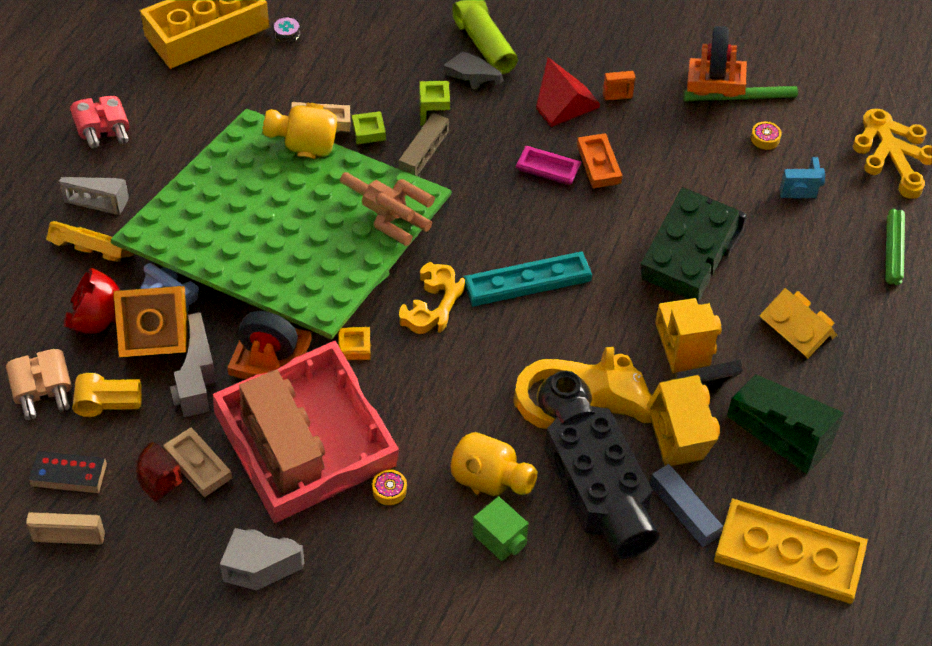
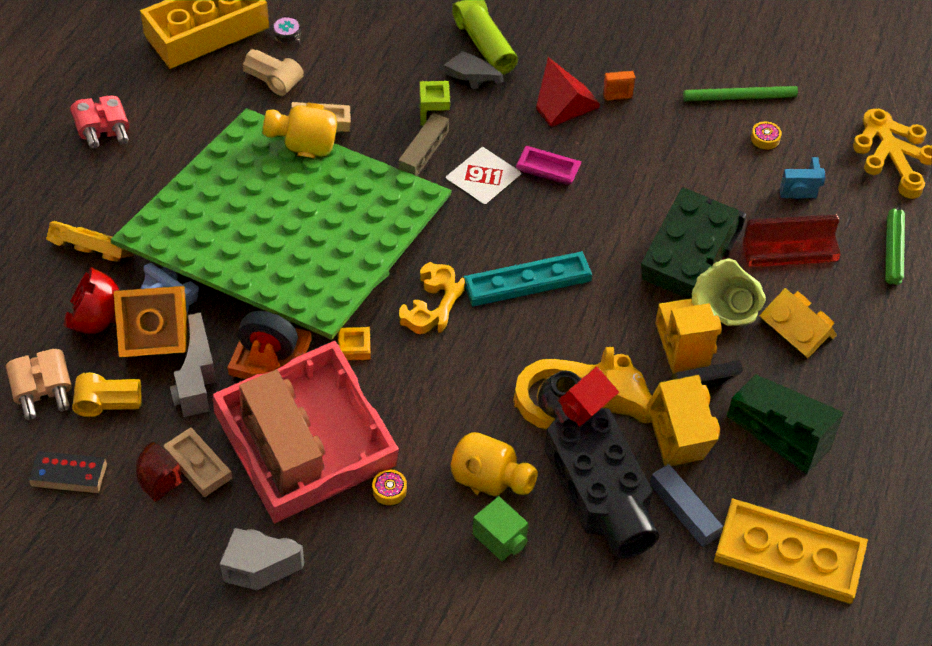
tan tile [26,512,105,545] -> none
light grey slope [59,177,129,215] -> none
nougat plant [340,172,435,246] -> none
lime plate [352,111,386,144] -> none
orange plate [577,133,622,188] -> none
orange plate [687,26,747,97] -> none
none -> tan piece [243,49,304,96]
none -> white sticker [446,147,522,204]
none -> red brick [558,366,619,426]
none -> yellowish green hair [692,258,766,326]
none -> clear red panel [742,214,841,267]

